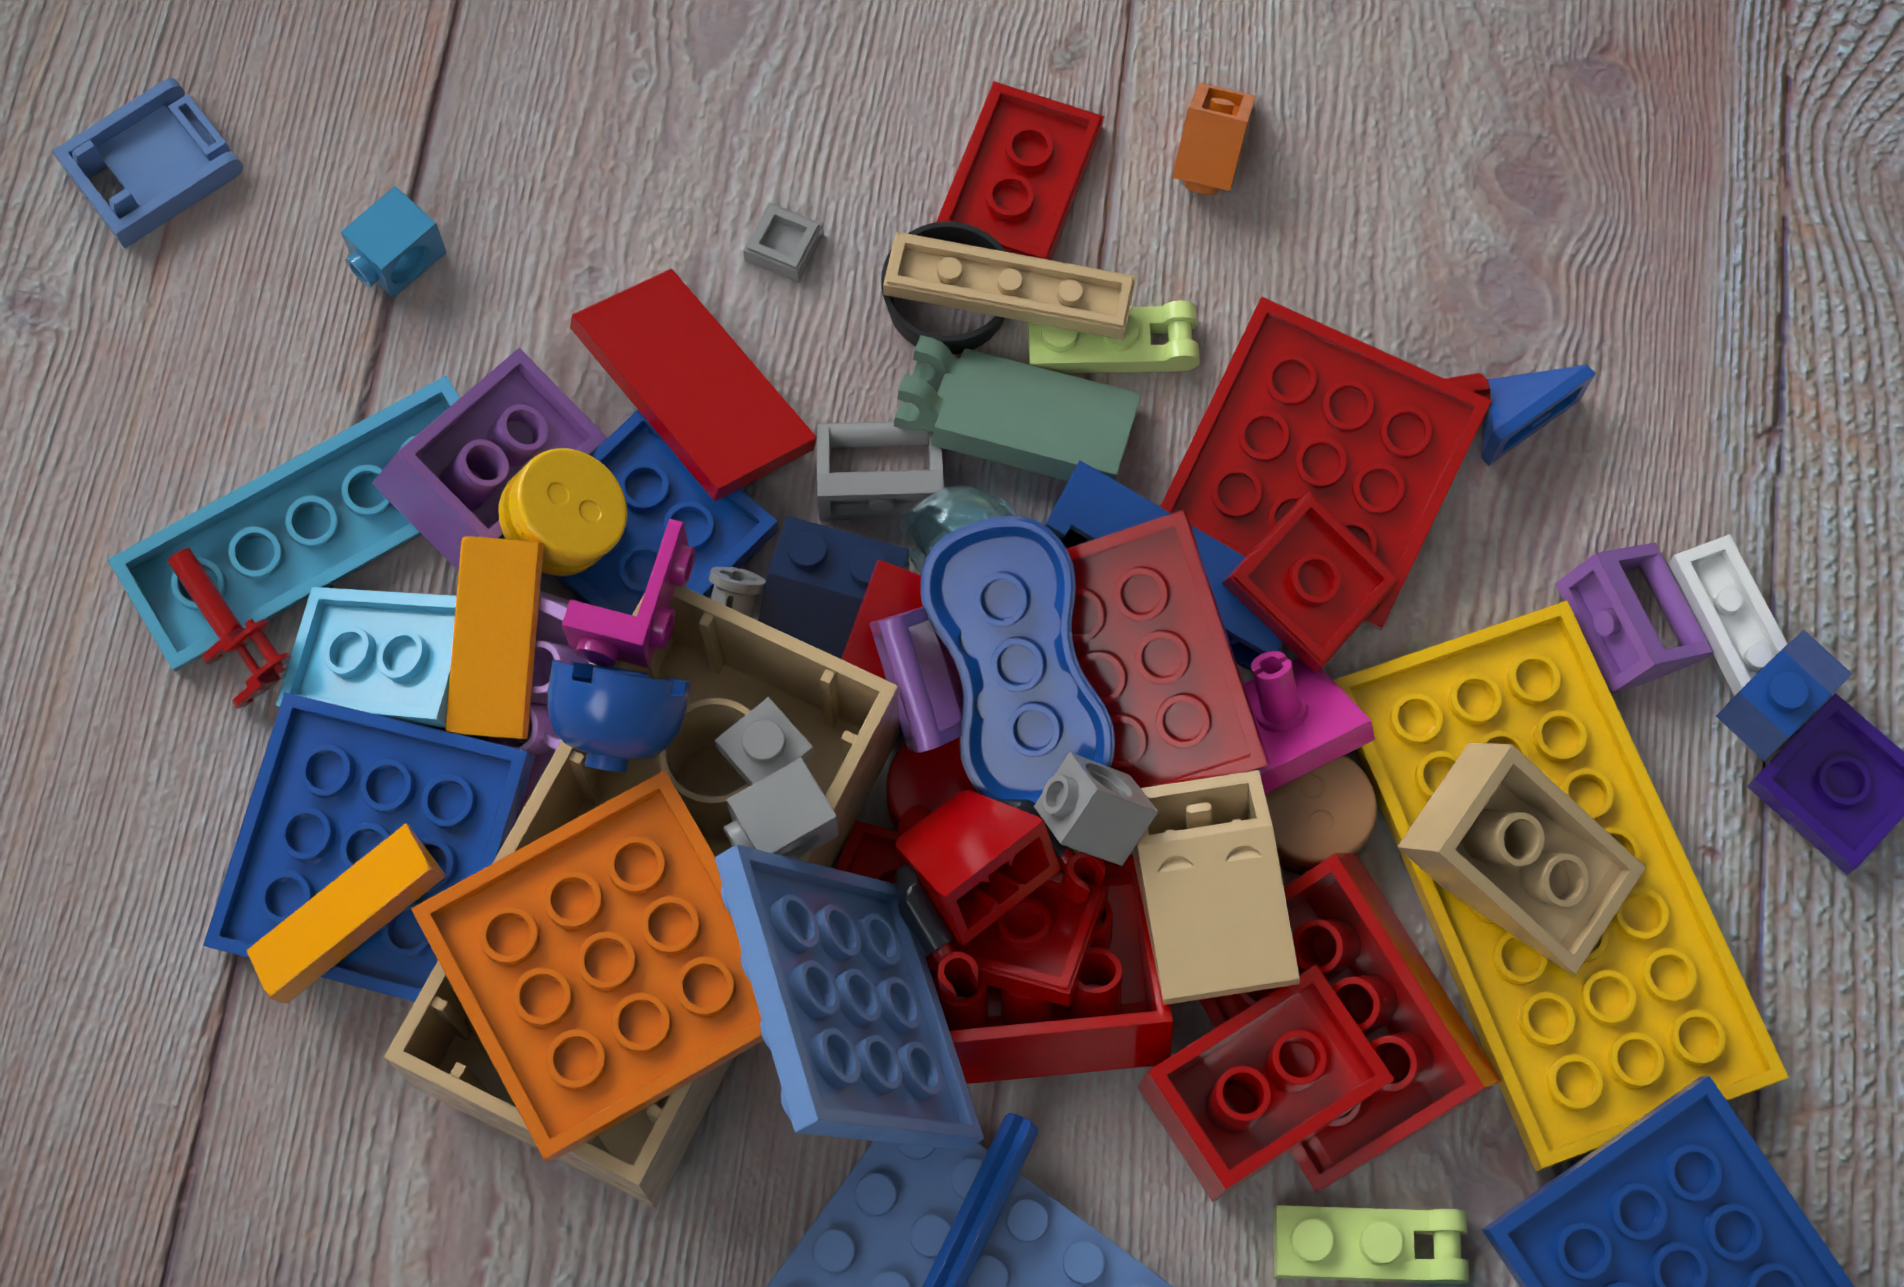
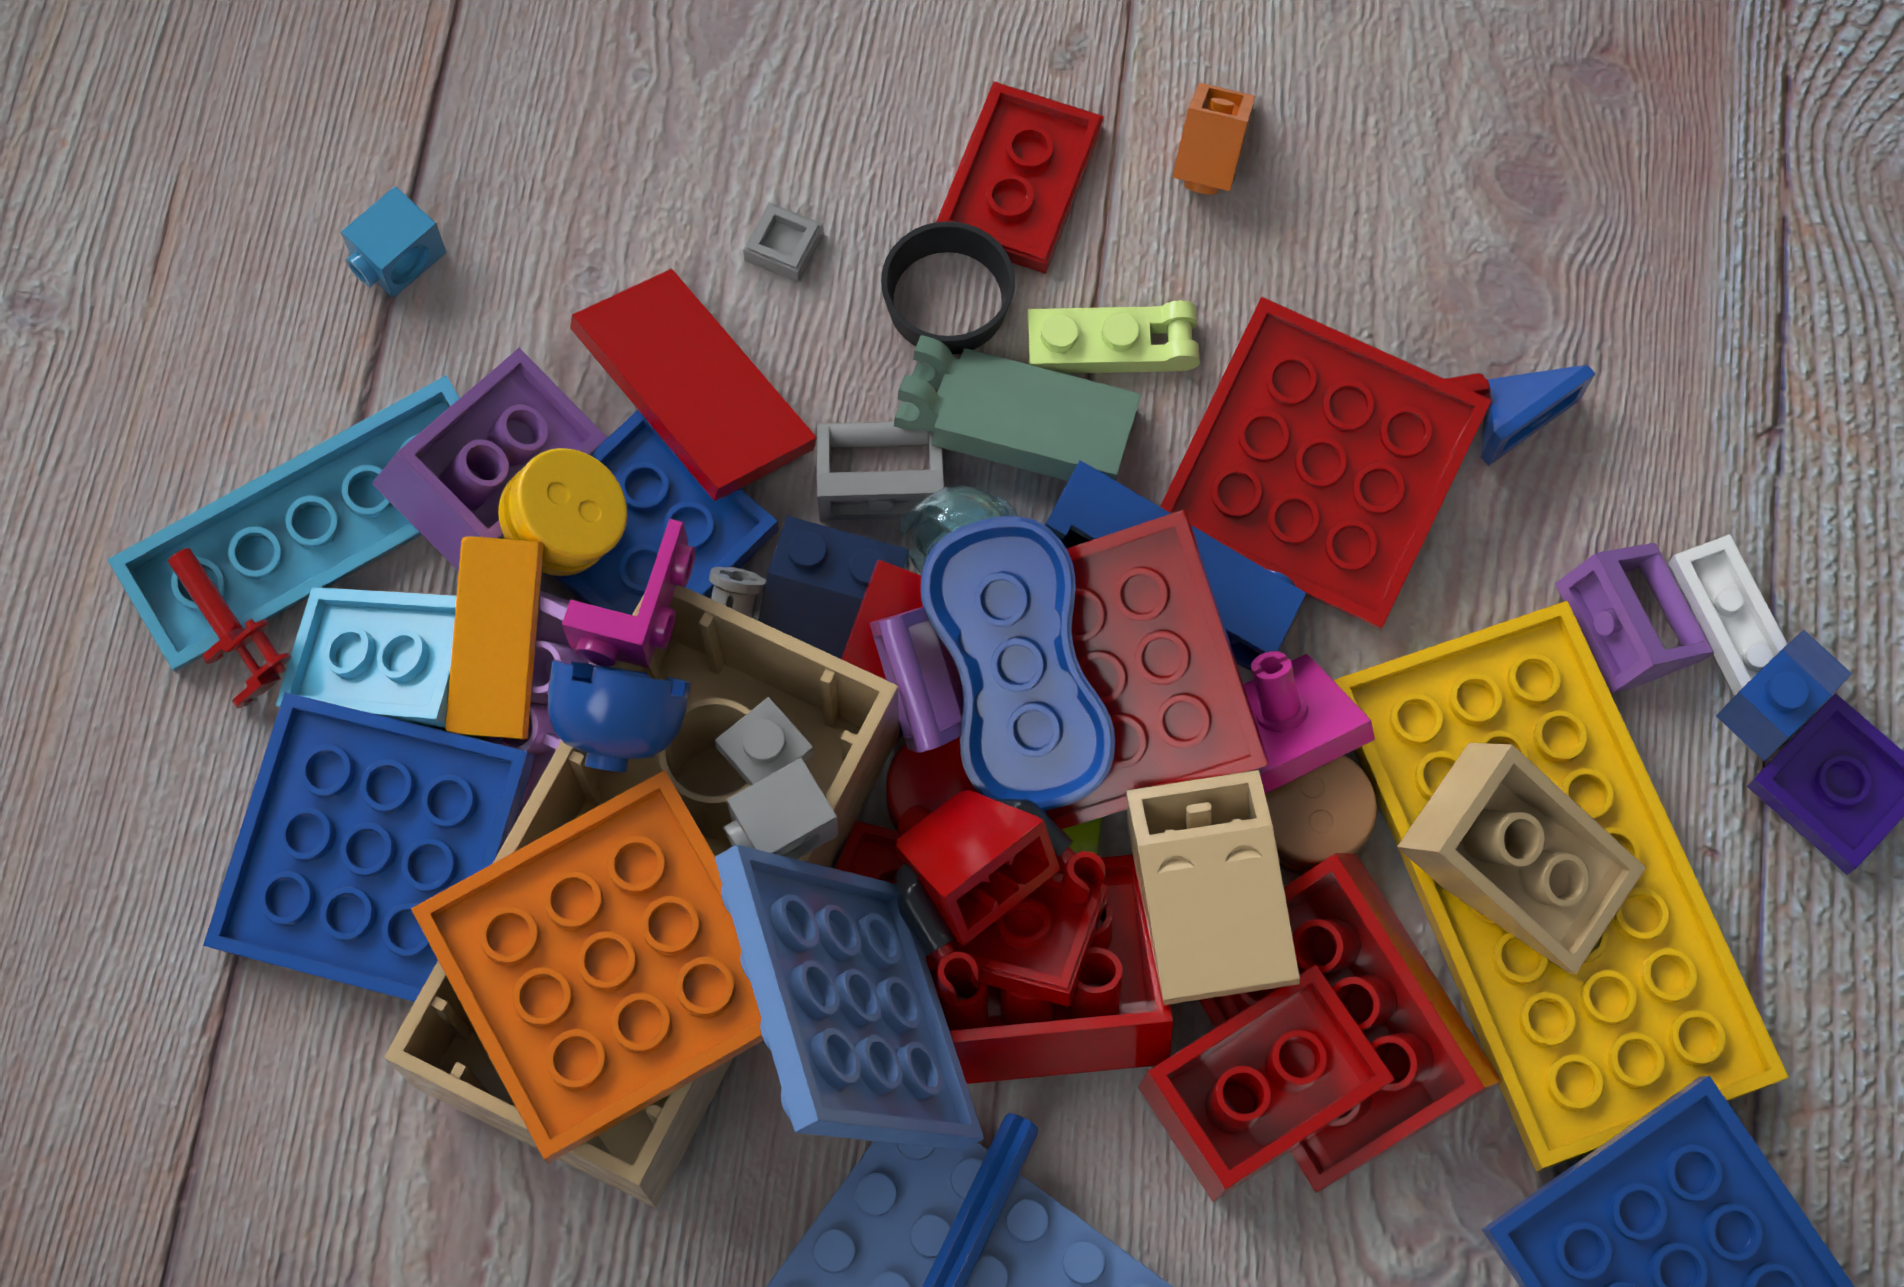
medium blue container [52,78,243,249] -> none
light orange slope [246,823,446,1004] -> none
tan tile [883,232,1136,340] -> none
light grey brick [1034,752,1158,866] -> none
red tile [1222,491,1401,673] -> none
yellowish green plate [1273,1205,1469,1284] -> none

